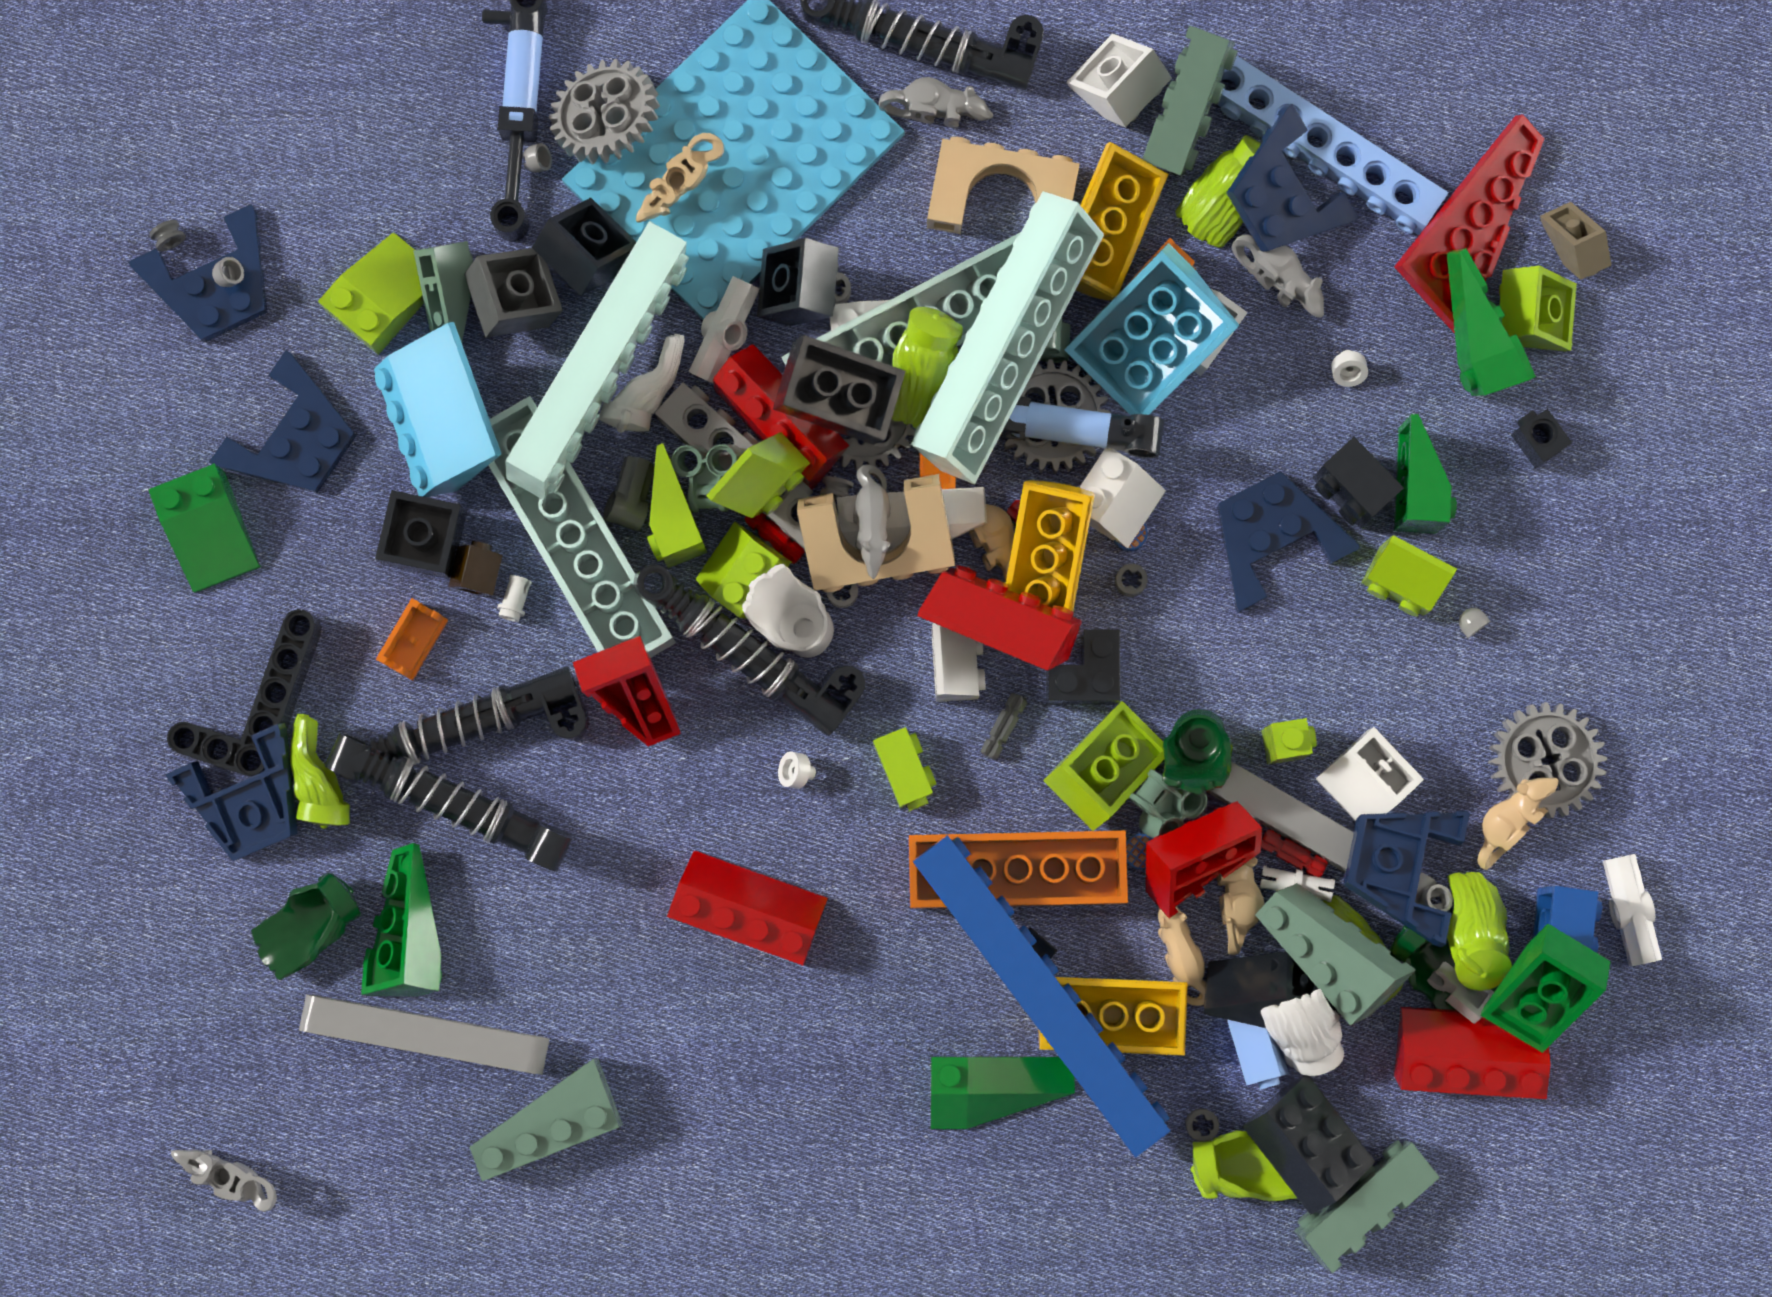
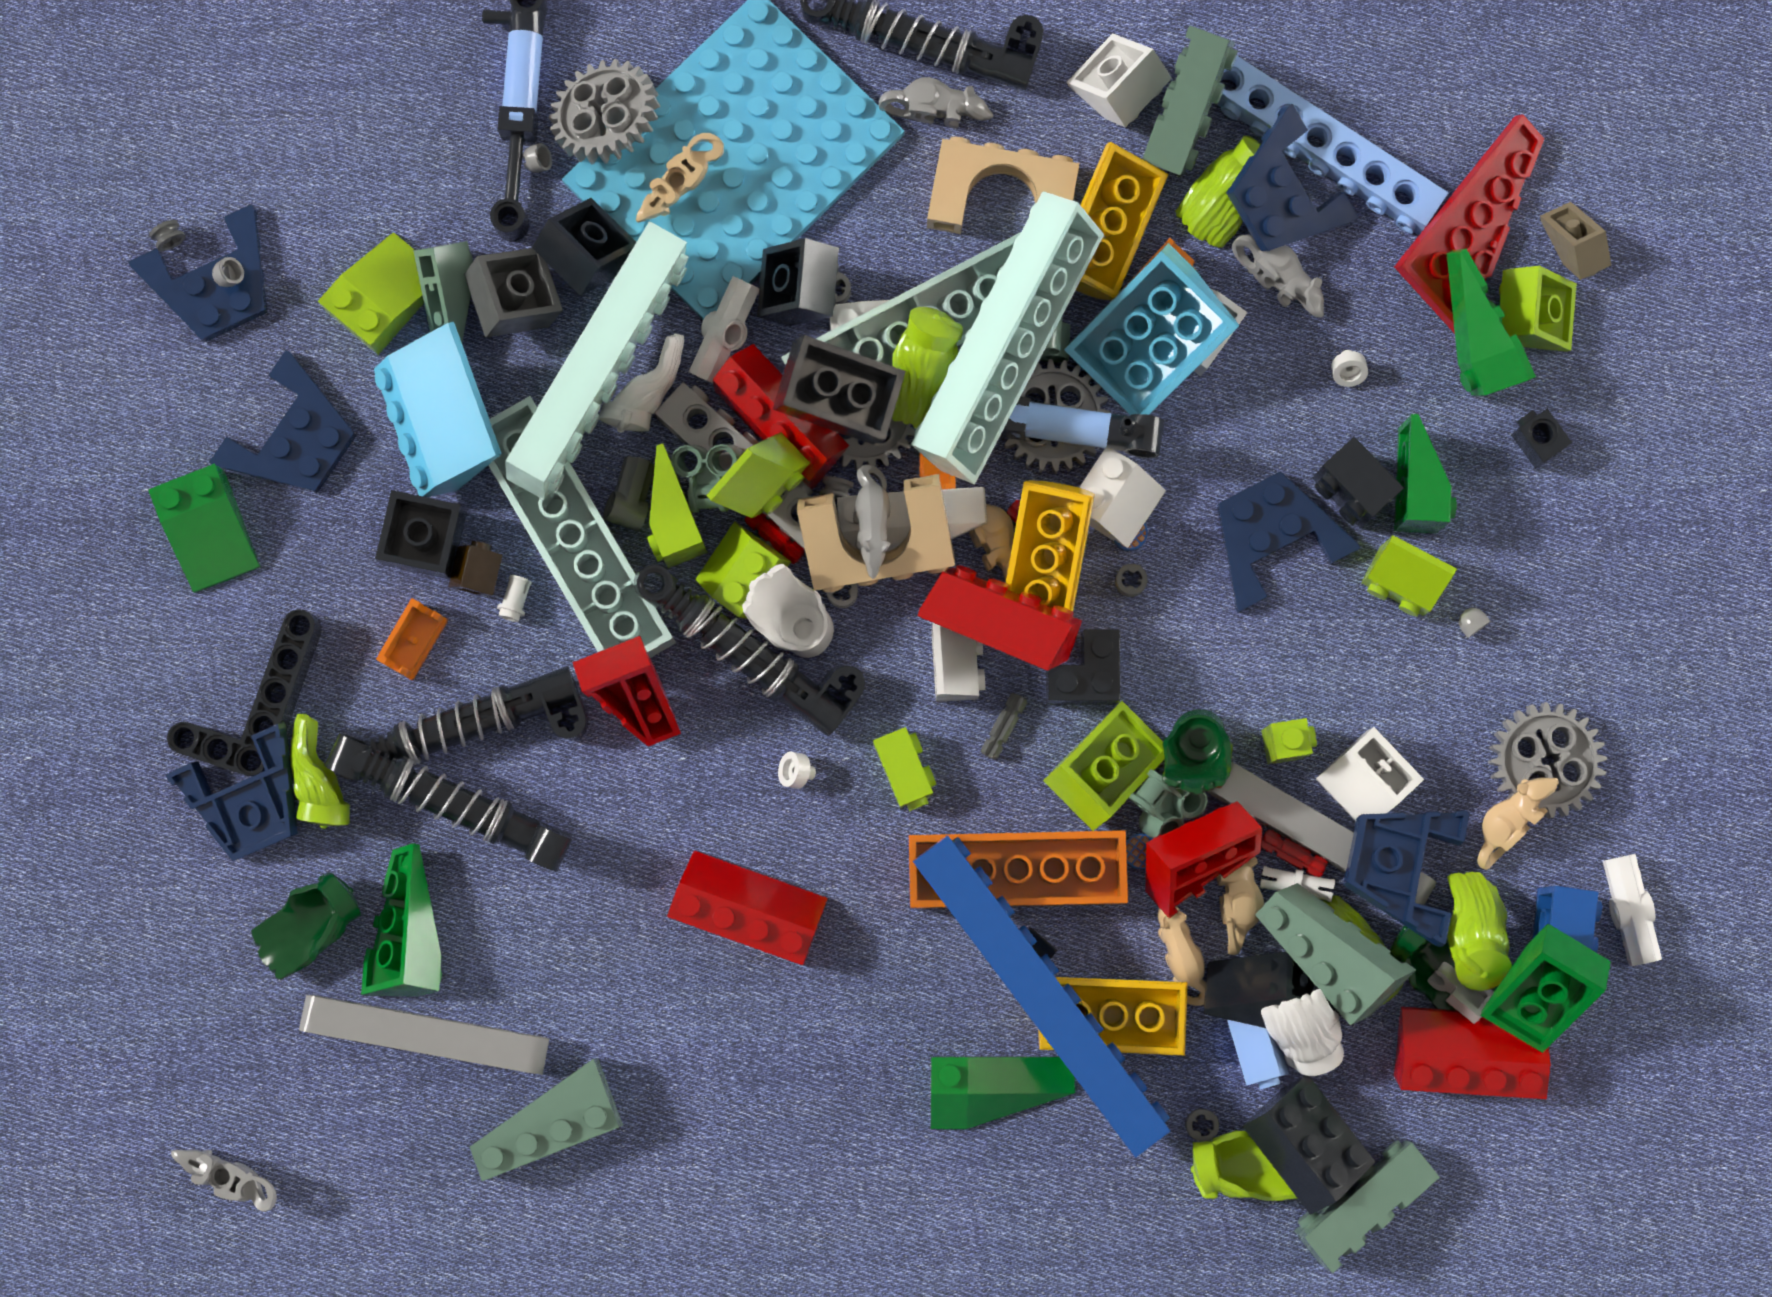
light grey hinge [1420,884,1453,912] -> none

